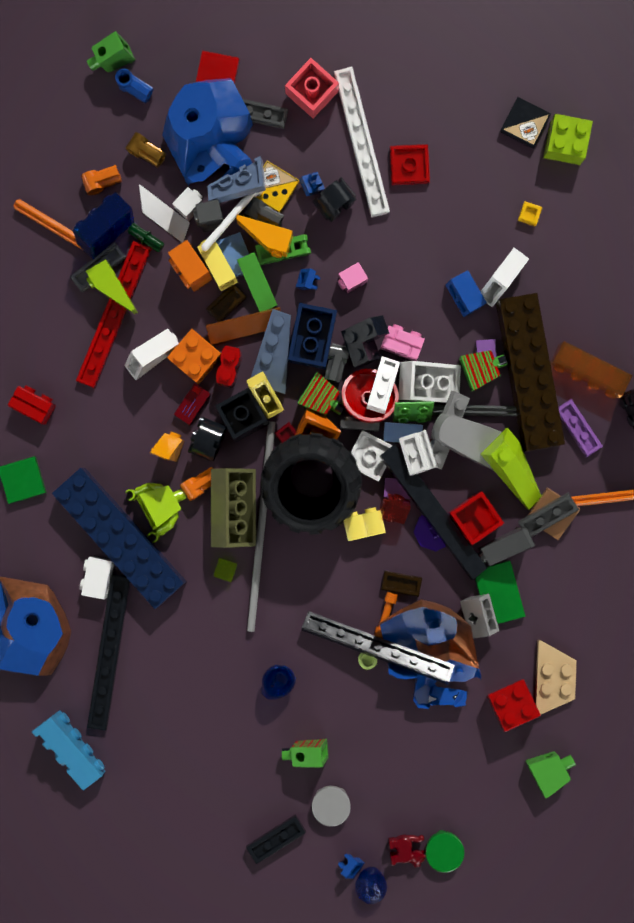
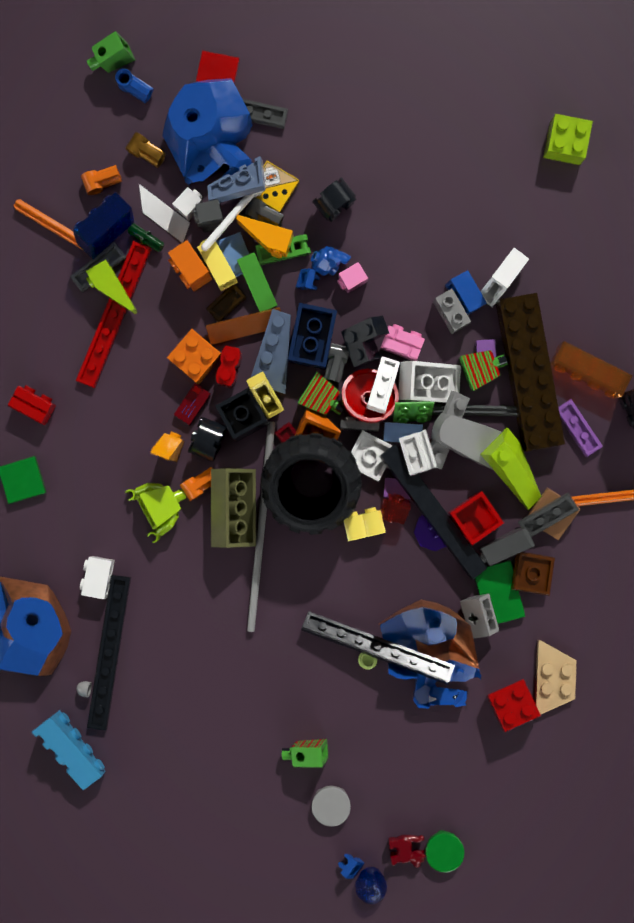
dark blue brick [52,468,187,609] -> none
white slope [124,329,179,380] -> none
clear neon green tile [213,558,238,582] -> none
black plate [246,814,306,864] -> none
clear blue hair [261,665,296,700] -> none
coral brick [285,58,339,119] -> none
blue tile [299,172,325,197] -> none
white tile [334,67,390,218] -> none
orange bar [374,591,398,638] -> none
dark brown tile [381,570,422,597] -> none
red tile [390,144,430,185] -> none
tile [500,97,551,149] -> none
yellow tile [517,201,542,226] -> none
bright green torso [525,751,576,798] -> none
none -> light grey hinge [76,681,92,697]
none -> blue head [310,246,351,276]
none -> light grey brick [433,289,471,334]
none -> reddish brown tile [511,552,555,596]

